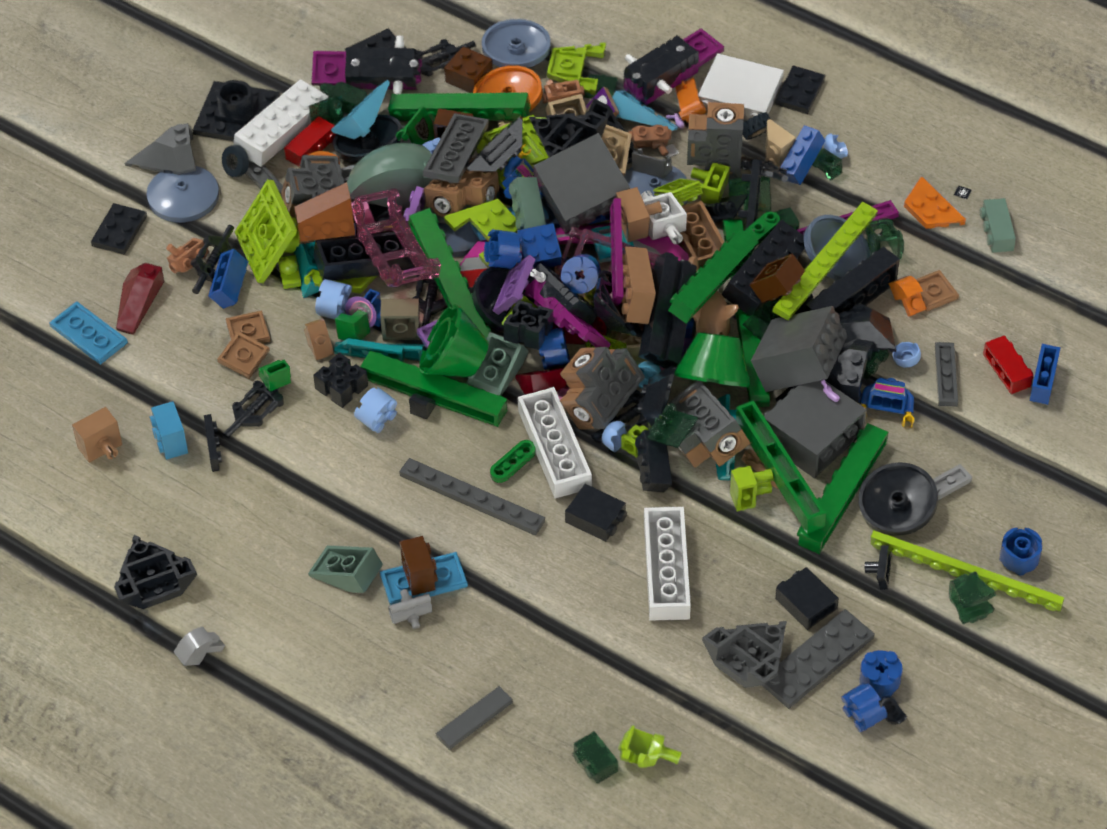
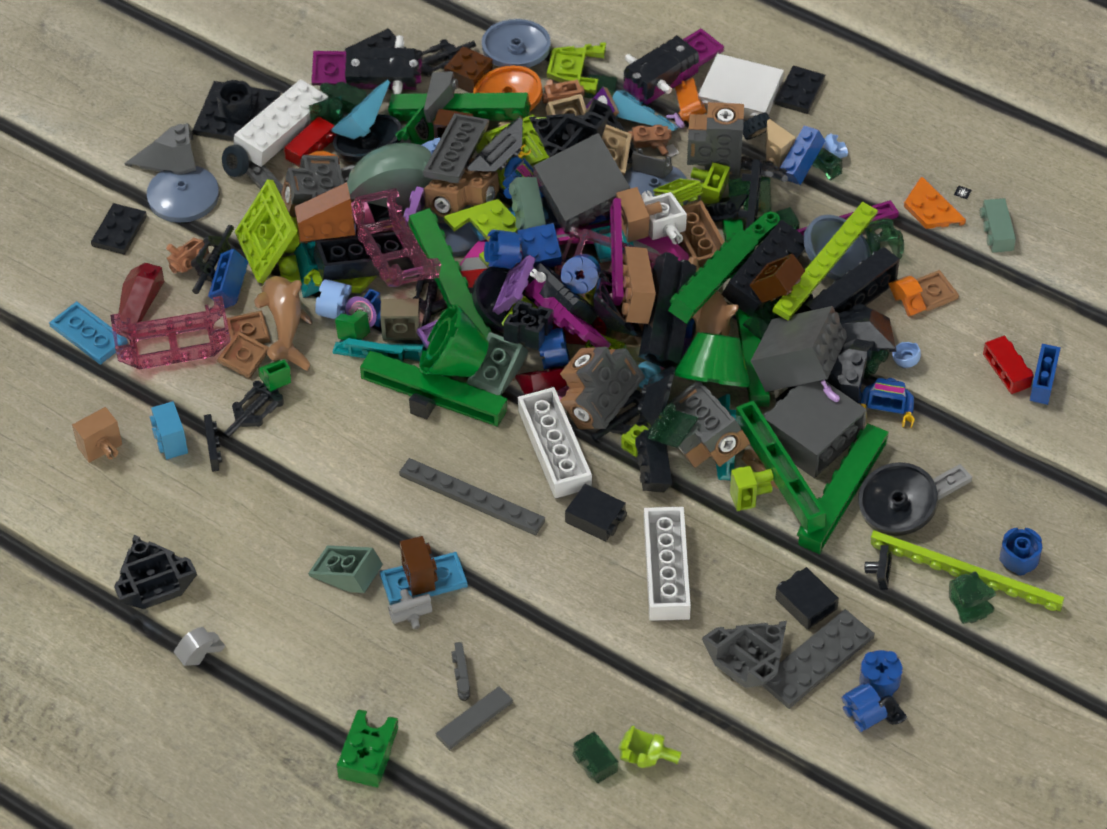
medium nougat brick [304,318,334,360] -> none
black brick [313,352,368,408] -> none
light blue brick [354,387,397,433] -> none
green plate [490,440,536,483] -> none
light blue hair [602,421,627,452] -> none
dark grey plate [934,342,958,407] -> none
none -> clear pink windscreen [110,296,231,370]
none -> medium nougat animal [254,276,313,371]
none -> green brick [337,709,399,788]
none -> dark grey slope [424,72,458,123]
none -> dark grey hinge [451,642,470,701]

